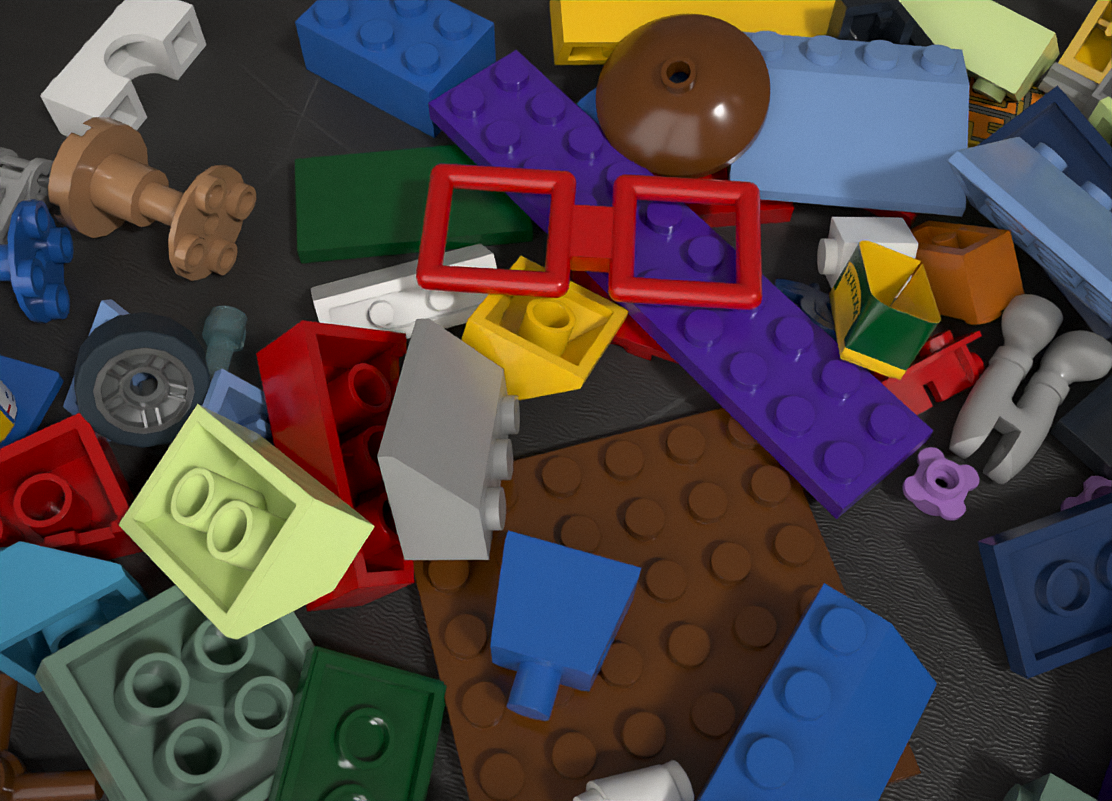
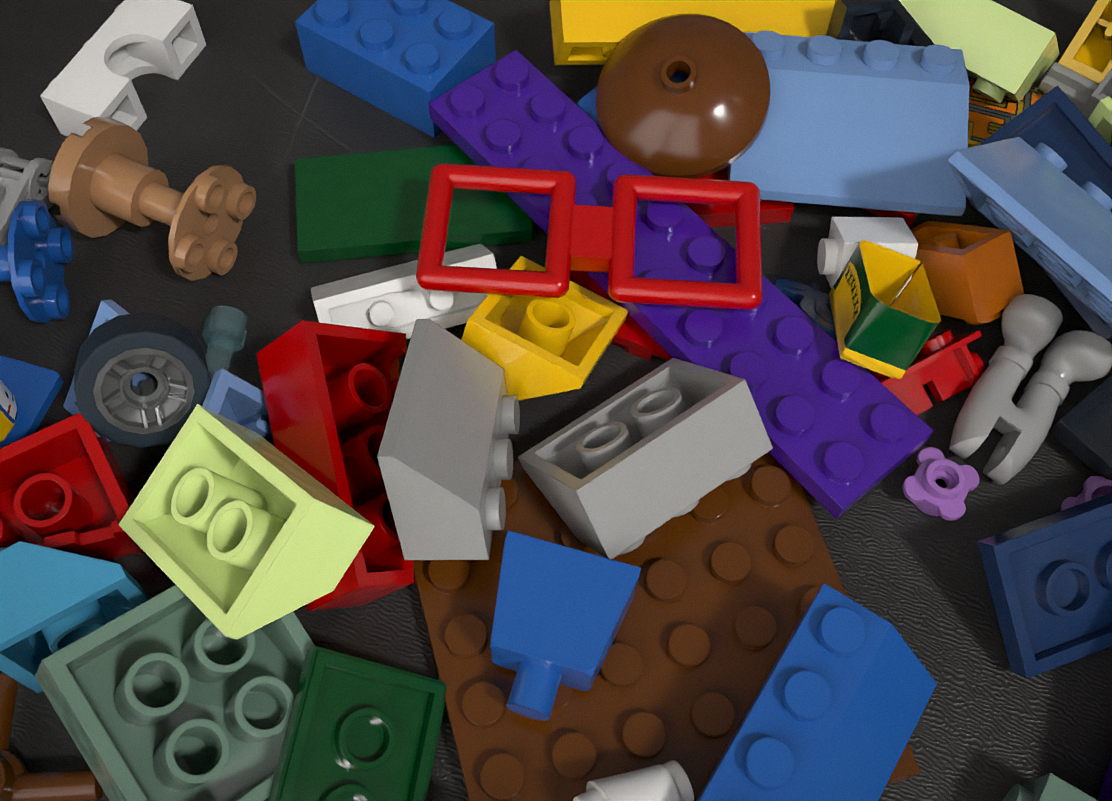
none -> light grey slope [518,358,773,559]

